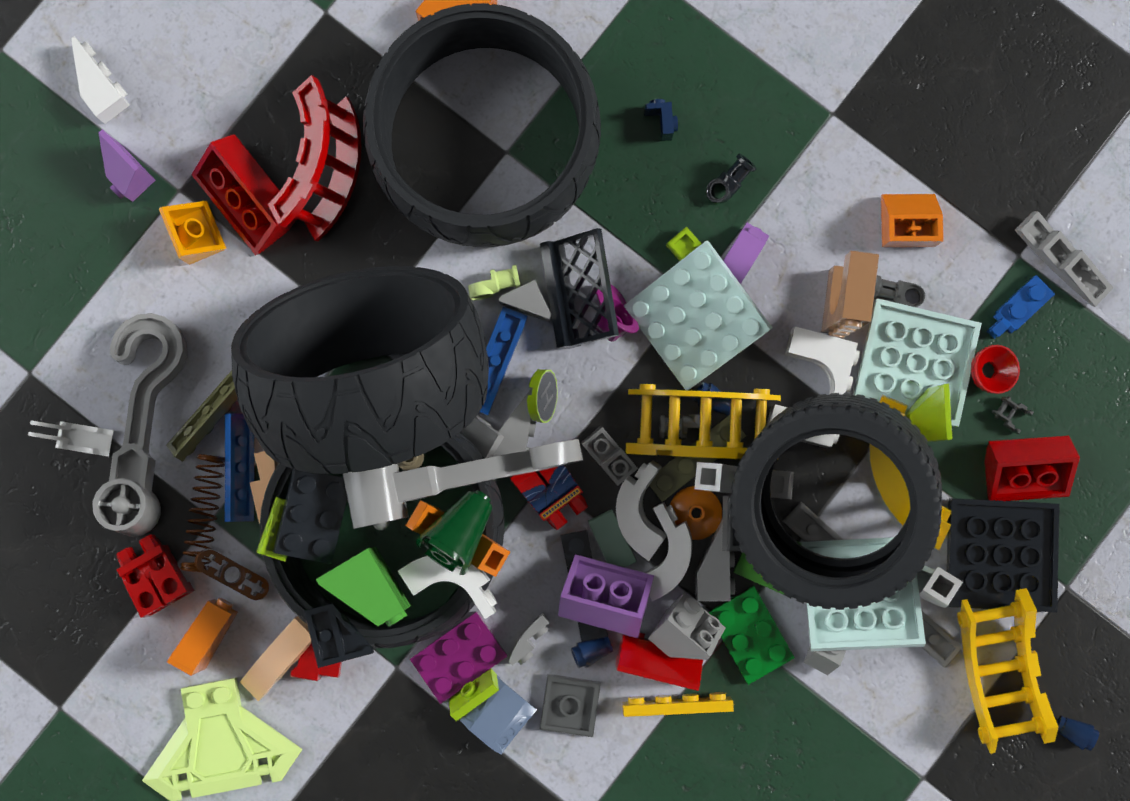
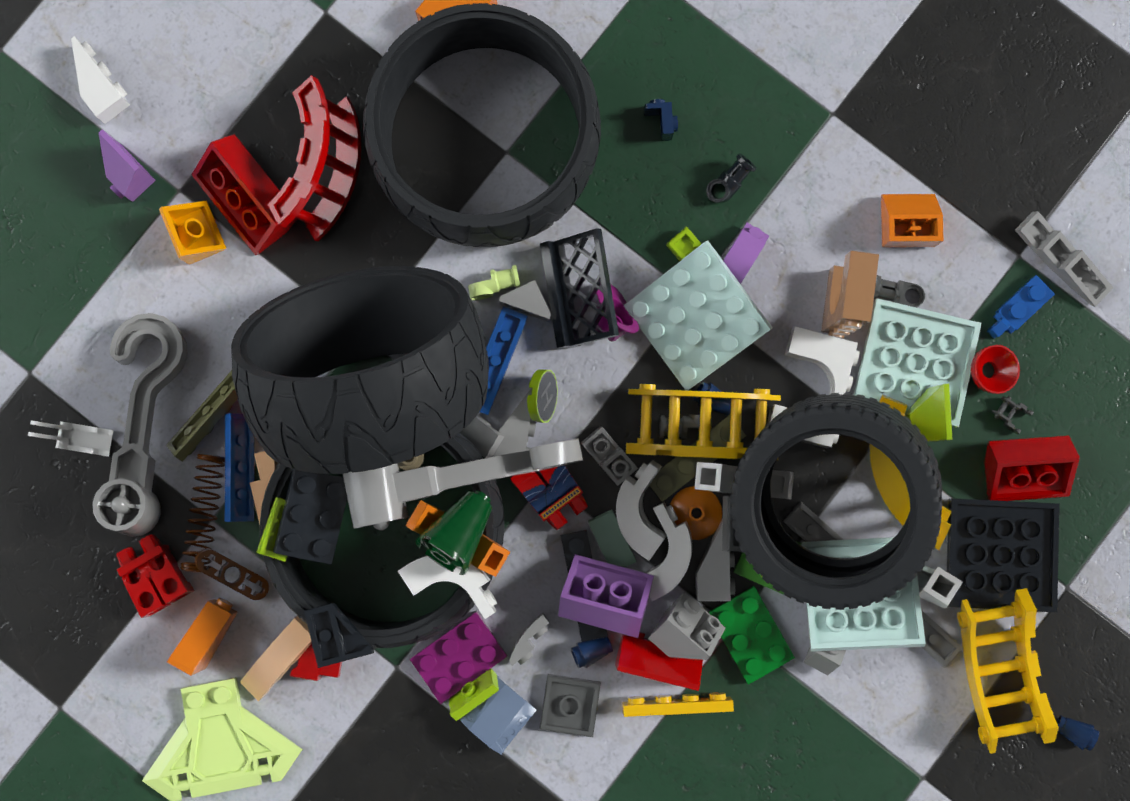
bright green slope [316,547,411,627] -> none

